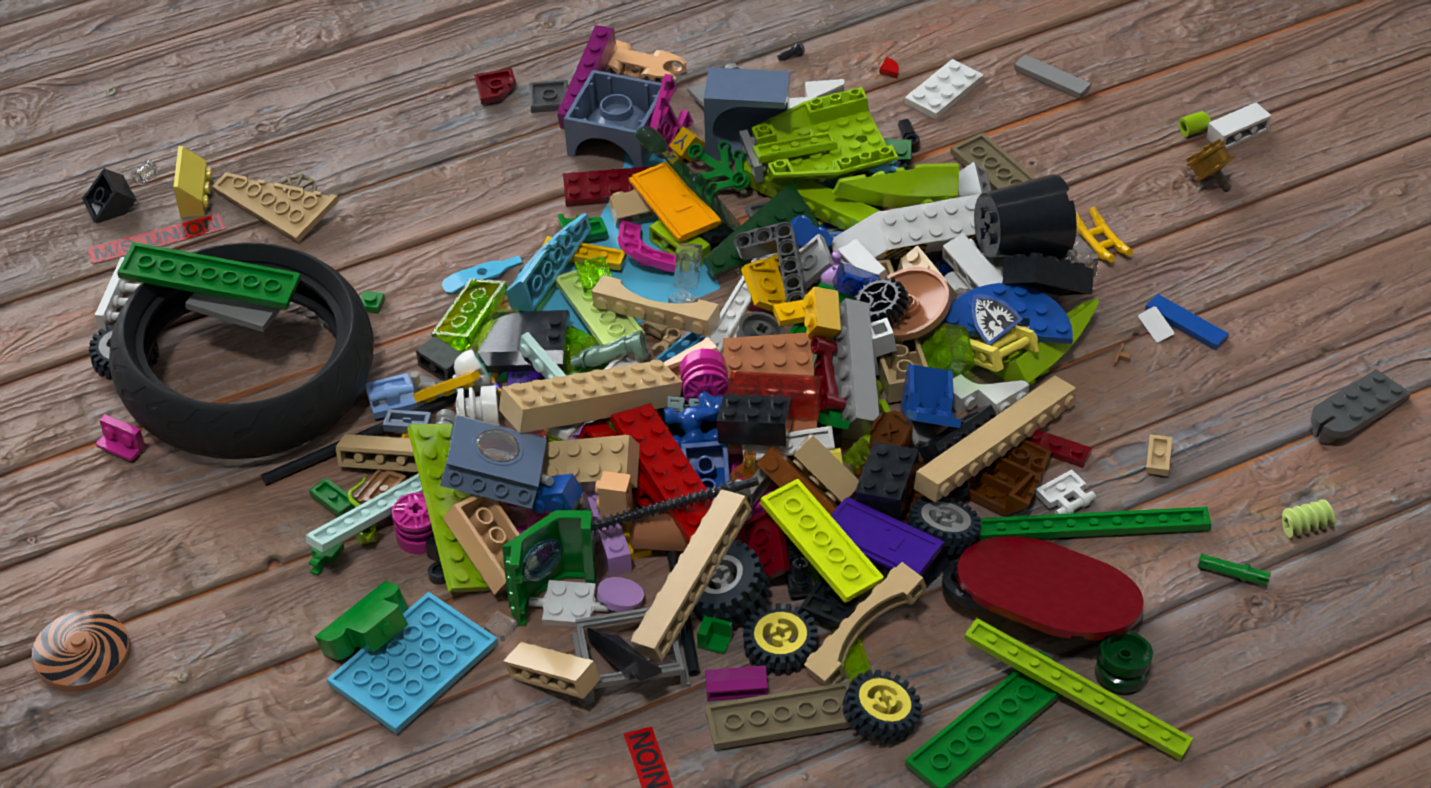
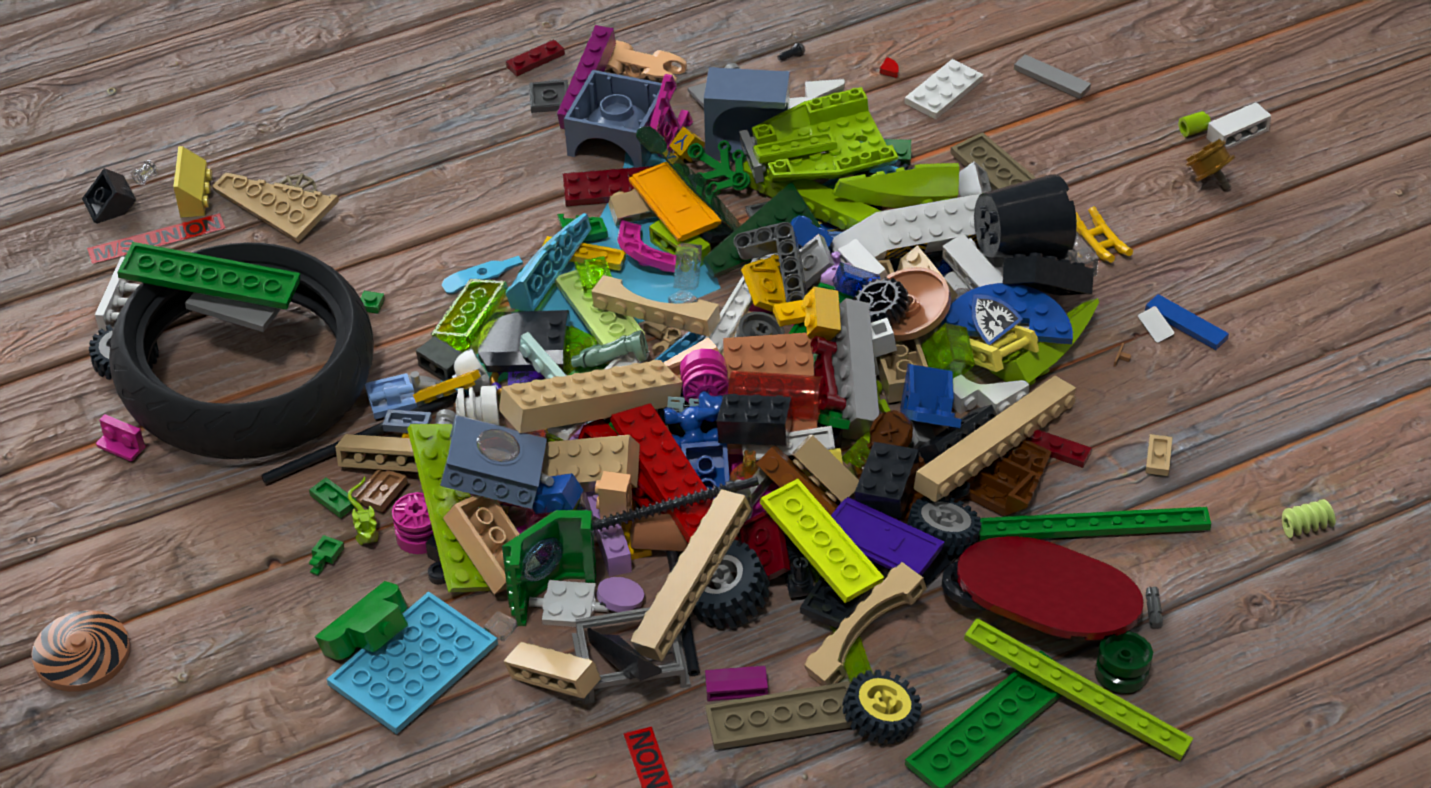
light aqua plate [306,474,423,552] -> none
dark red plate [474,68,516,104] -> none
green panel [697,615,732,655] -> none
wheel [743,603,818,676] -> none
black bar [898,118,920,153] -> none
white plate [1035,470,1096,514] -> none
green pin [1197,553,1271,587] -> none
dark grey plate [1310,369,1411,444] -> none
none -> dark red plate [506,39,565,77]
none -> dark grey axle [1145,586,1163,628]

